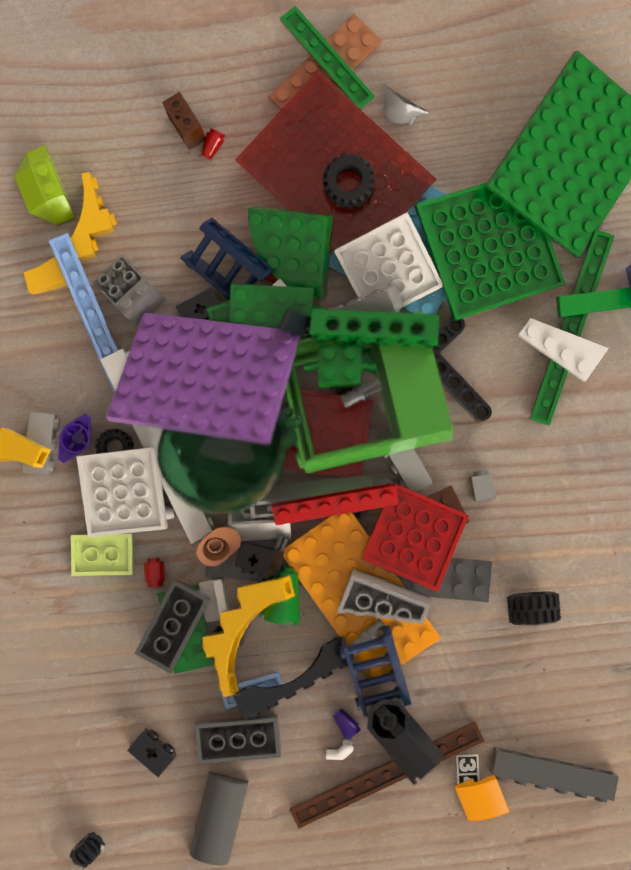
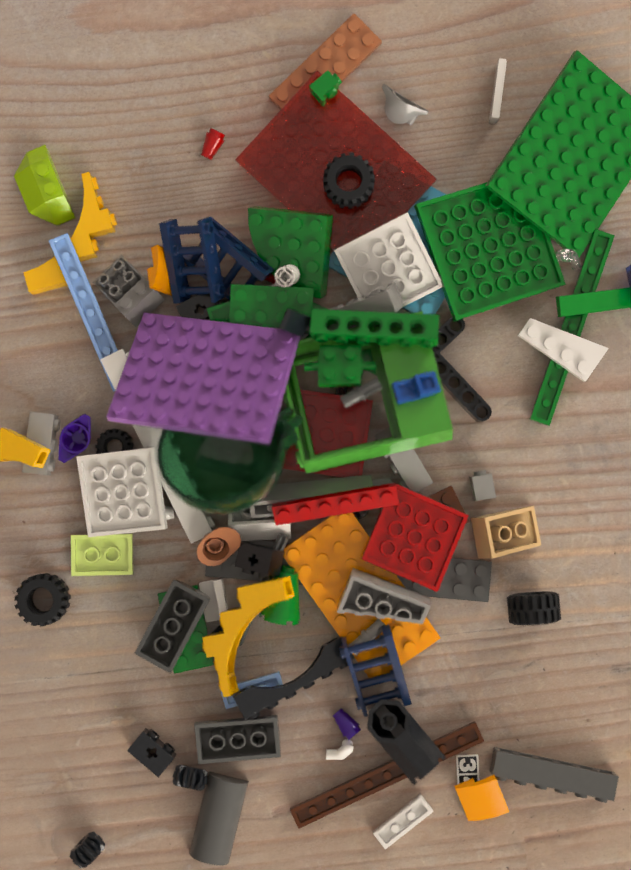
red brick [144,557,165,587] -> none
reddish brown window [162,91,205,150] -> none
green plate [280,5,375,111] -> none
none -> black tyre [14,573,71,627]
none -> light orange slope [147,245,172,296]
none -> dark blue fence [159,216,225,304]
none -> black gear [173,765,208,791]
none -> white wheel [275,264,300,287]
none -> green brick [309,70,342,107]
none -> white tile [372,793,434,850]
none -> blue slope [391,371,441,405]
none -> tan slope [471,506,541,559]
none -> white tile [489,58,507,124]
none -> clear arm [556,248,582,270]

